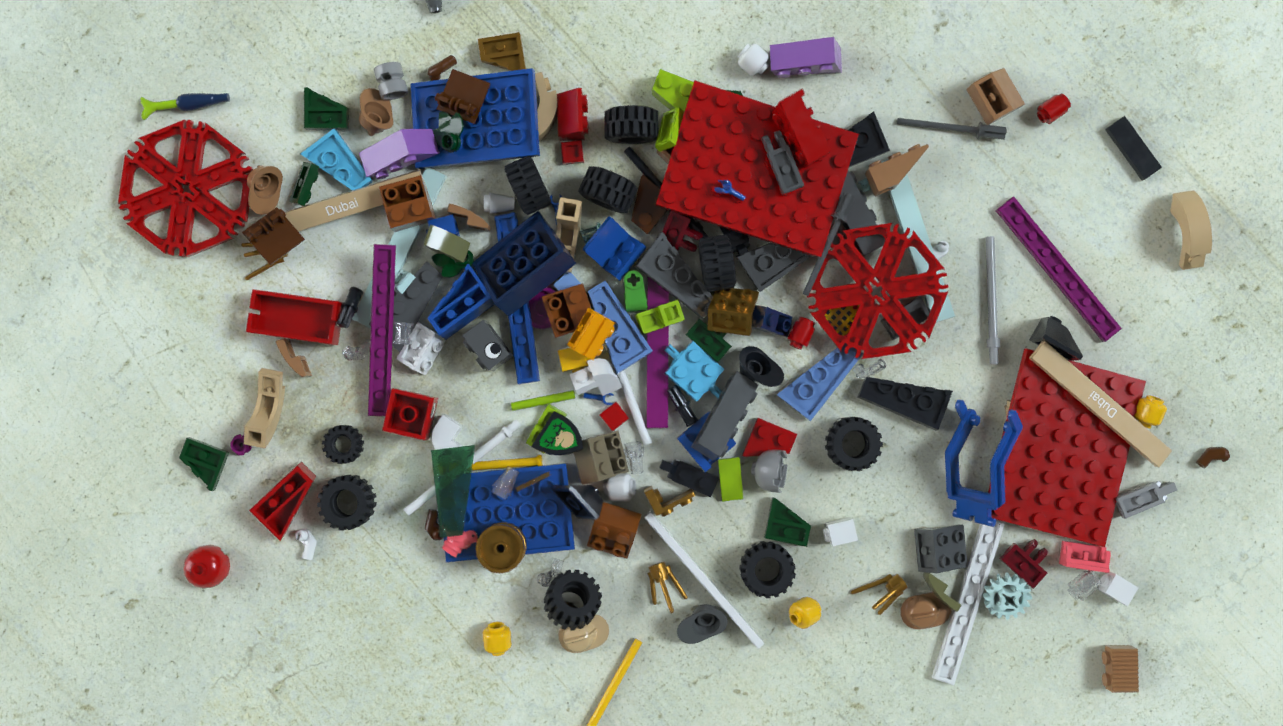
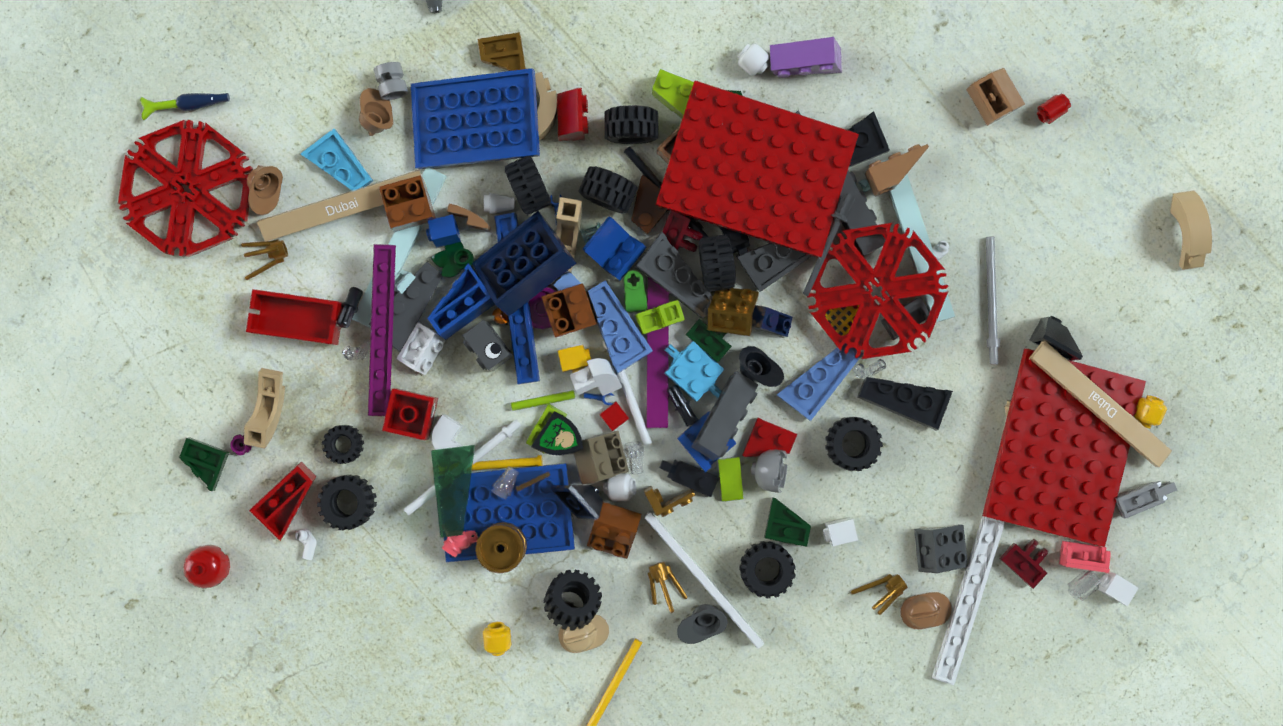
reddish brown hinge [242,207,305,265] -> none
medium nougat slope [275,338,312,377] -> none
dark green plate [289,162,319,206] -> none
dark green wing [304,87,349,130] -> none
medium lavender wedge [359,129,440,179] -> none
clear bush [393,322,413,345] -> none
olive slope [424,225,470,263] -> none
reddish brown arm [425,509,444,540] -> none
reddish brown arm [427,55,457,81] -> none
dark green plate [433,111,464,152] -> none
reddish brown hinge [435,69,490,124] -> none
clear arm [537,559,563,587] -> none
red tile [560,140,584,165] -> none
light orange brick [567,307,615,360] -> none
lime tile [655,107,684,152] -> none
blue hand [714,180,746,201] -> none
dark grey hinge [762,130,804,195] -> none
red wedge [772,88,831,168] -> none
red brick [787,317,815,350] -> none
yellow head [789,597,821,629] -> none
dark grey piece [897,118,1007,140] -> none
olive slope [923,572,962,612] -> none
blue piece [945,399,1023,527] -> none
light aqua gear [982,572,1032,620] -> none
magenta tile [995,196,1122,342] -> none
medium nougat brick [1102,645,1139,693] -> none
black tile [1105,116,1162,181] -> none
reddish brown arm [1196,447,1230,469] -> none
none -> orange hinge [492,308,509,324]

